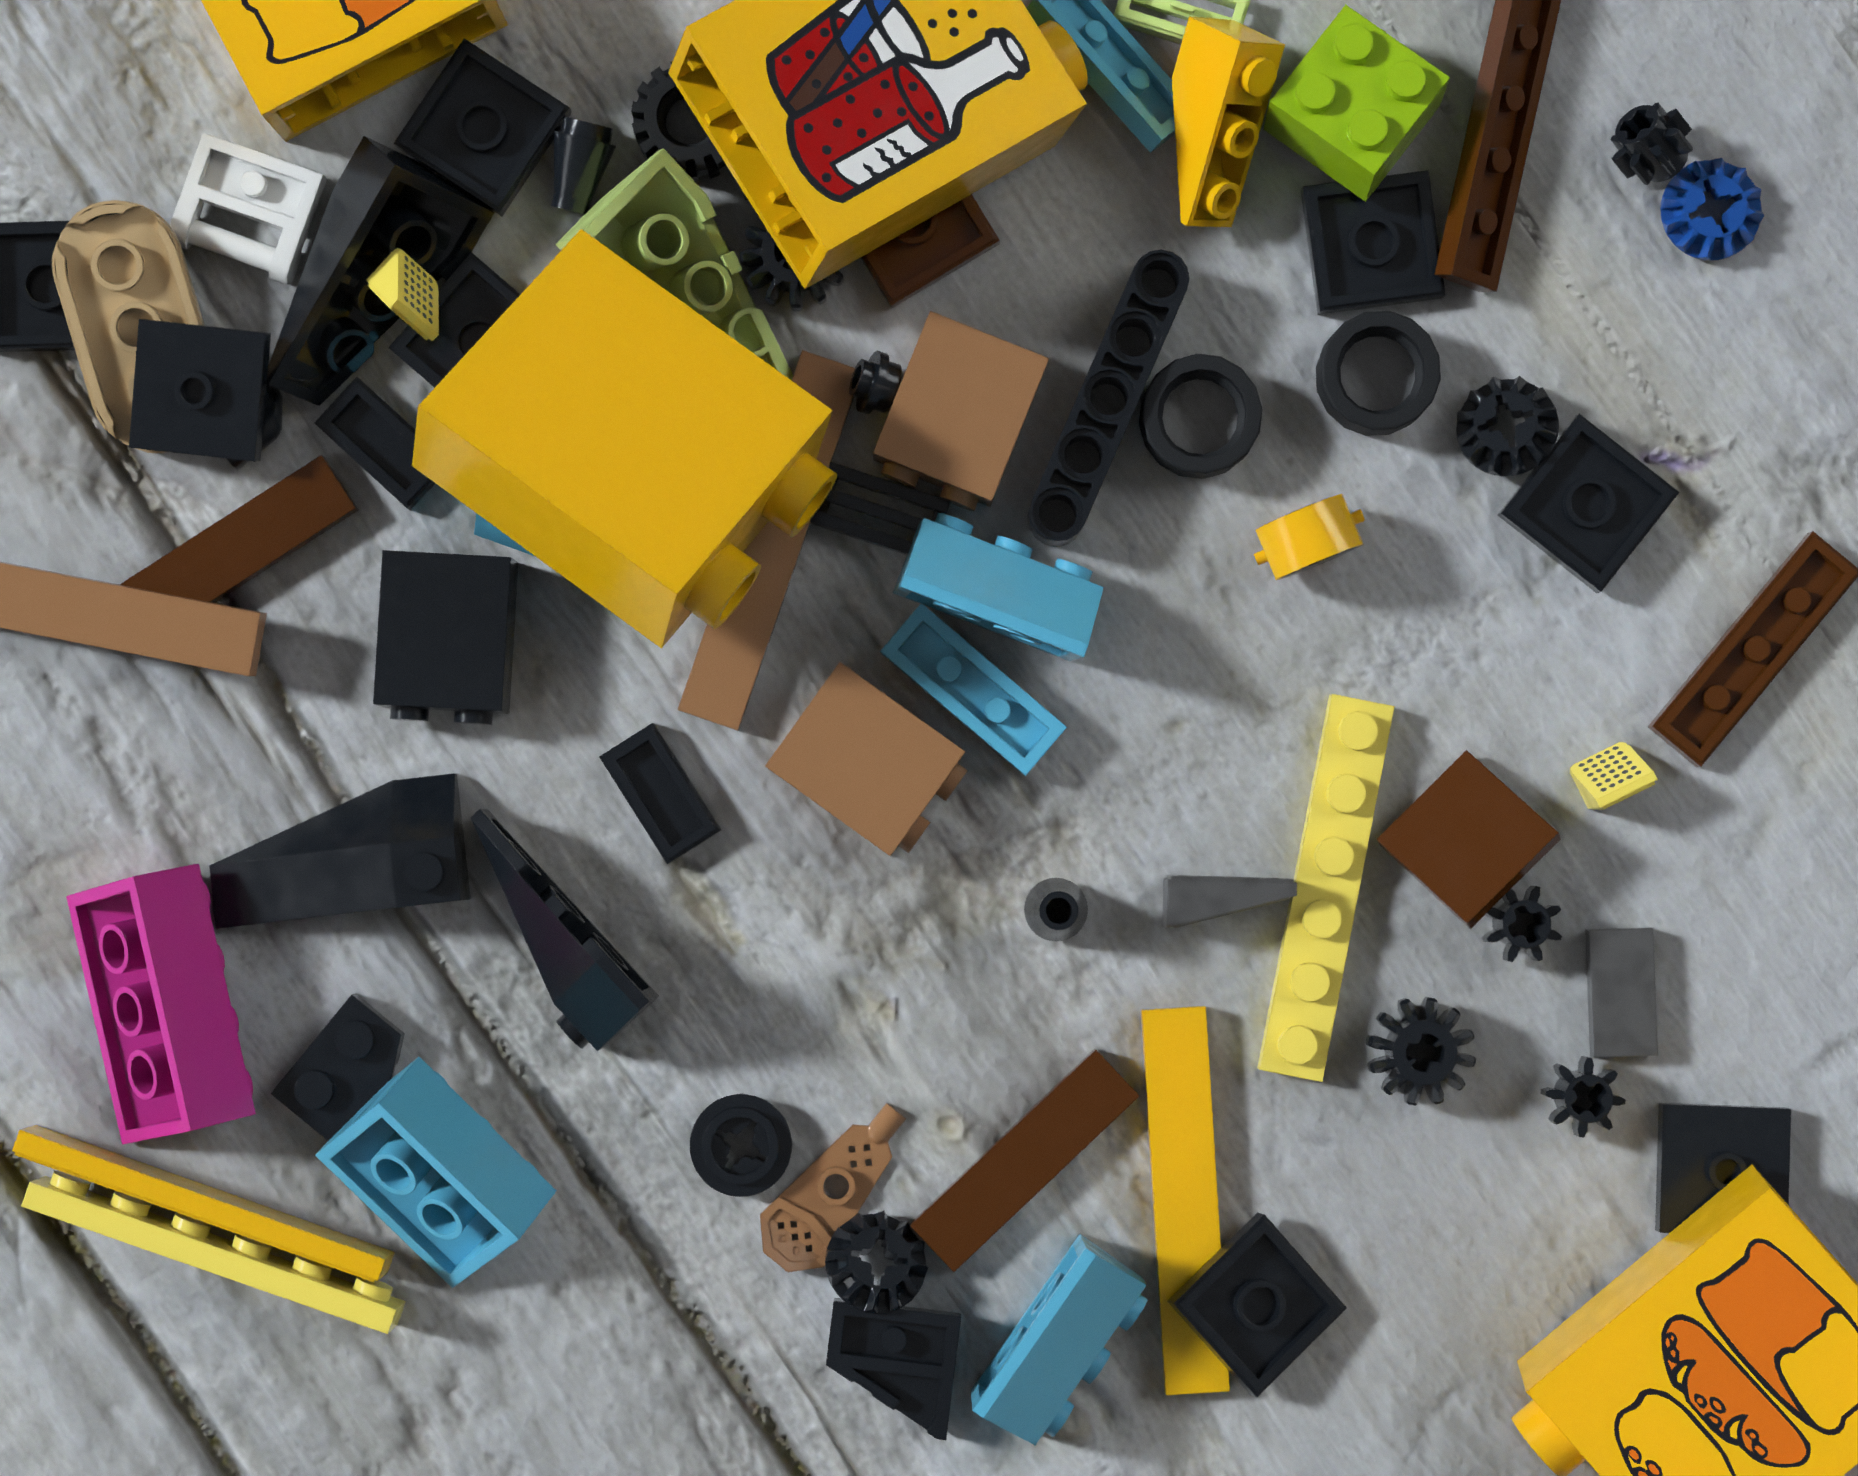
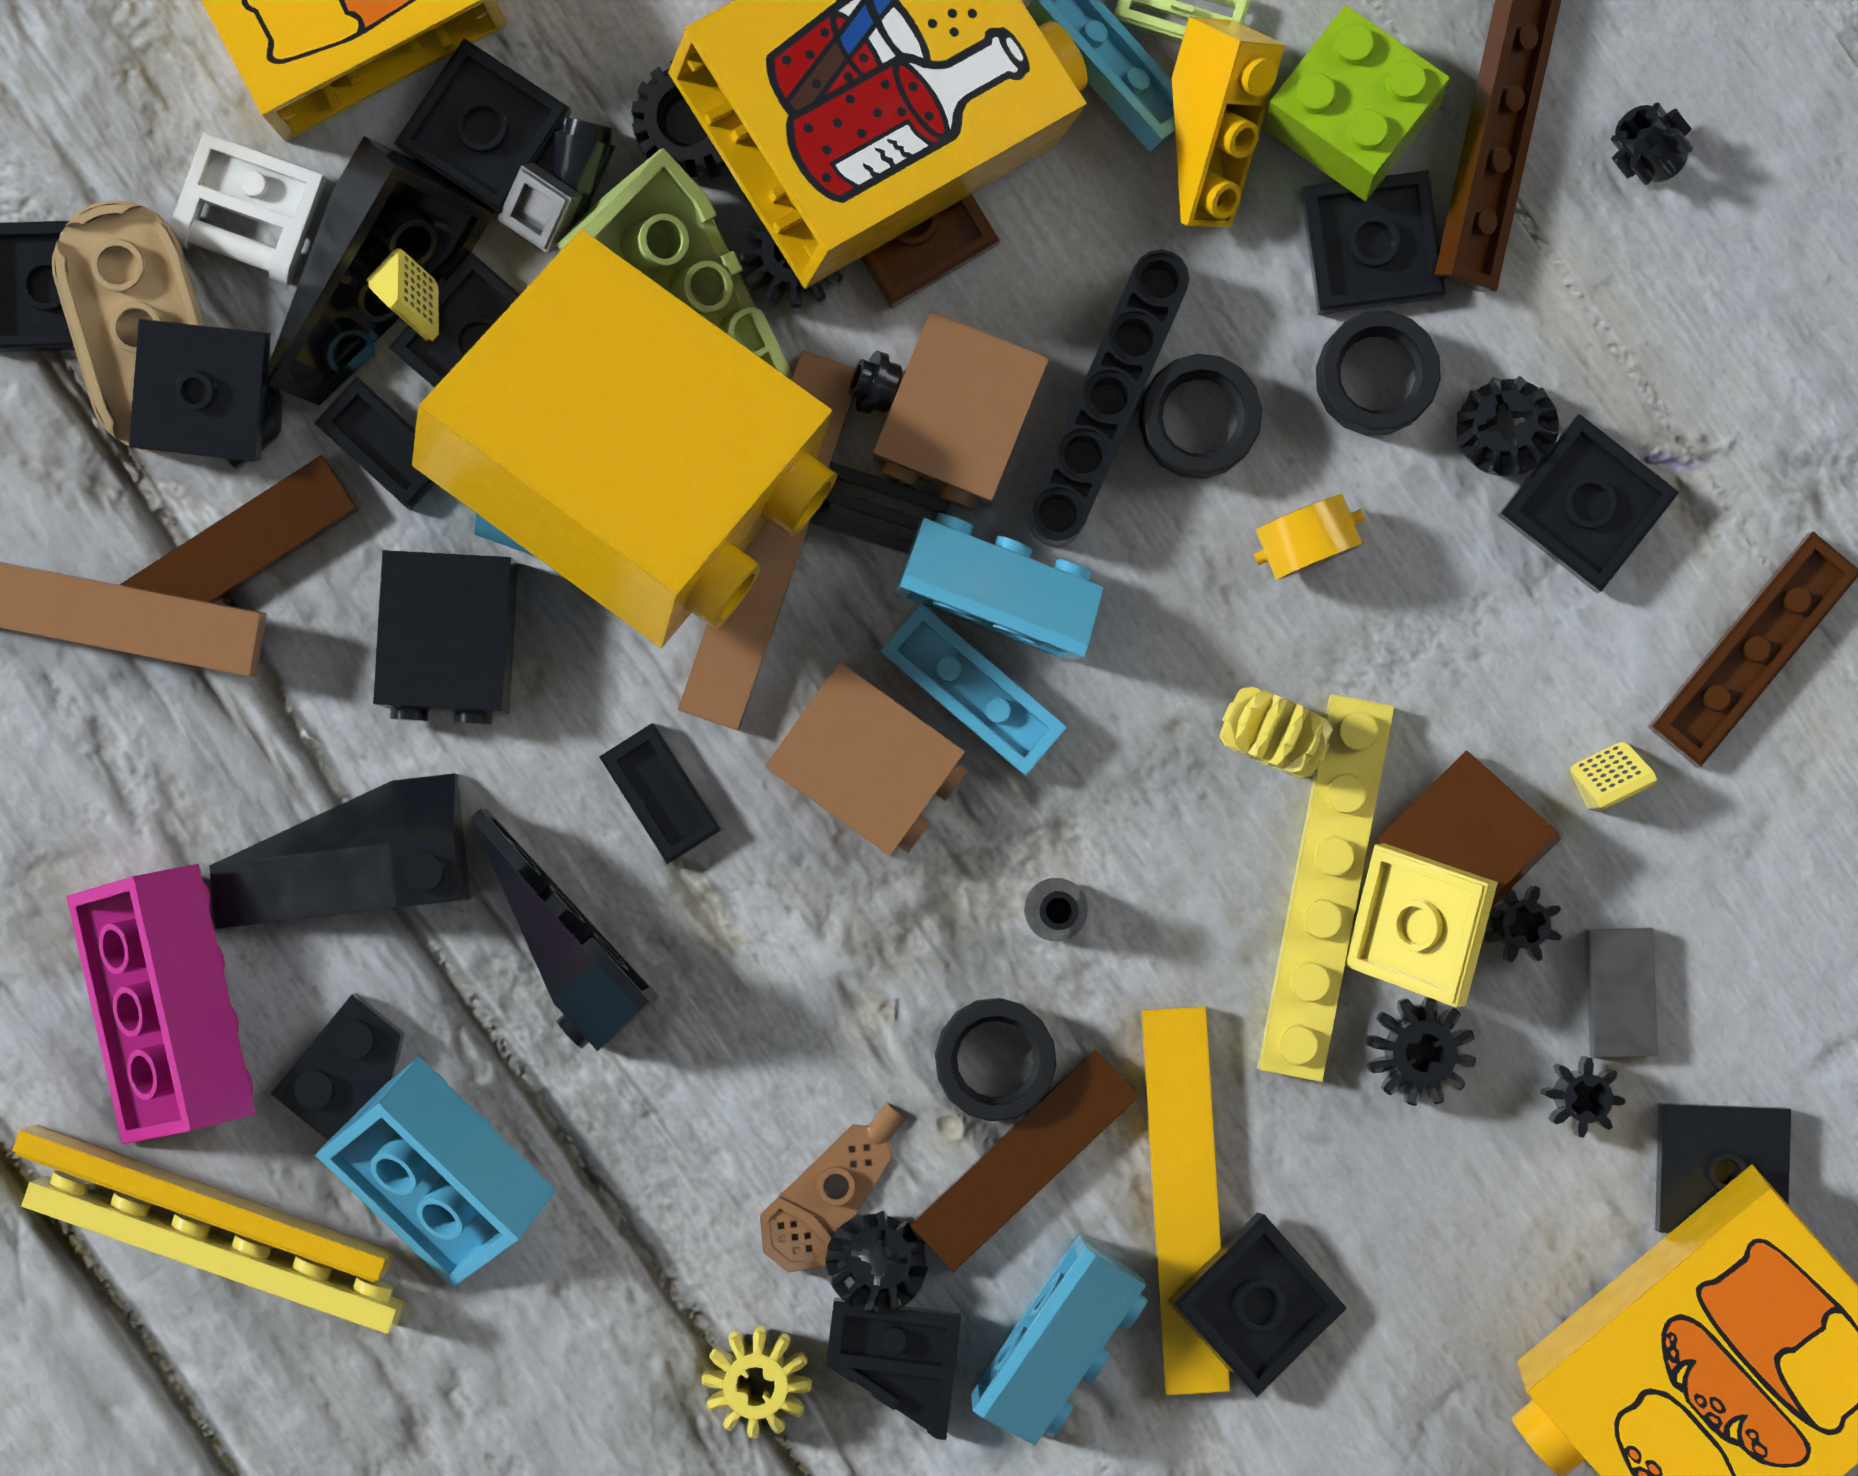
black gear [690,1093,793,1197] -> none
flat silver slope [1162,875,1297,928] -> none
blue gear [1660,158,1764,261] -> none
none -> flat silver tile [497,162,582,253]
none -> light yellow gear [702,1326,812,1438]
none -> black tyre [935,998,1057,1122]
none -> light yellow gear [1219,686,1333,778]
none -> light yellow tile [1345,843,1498,1007]

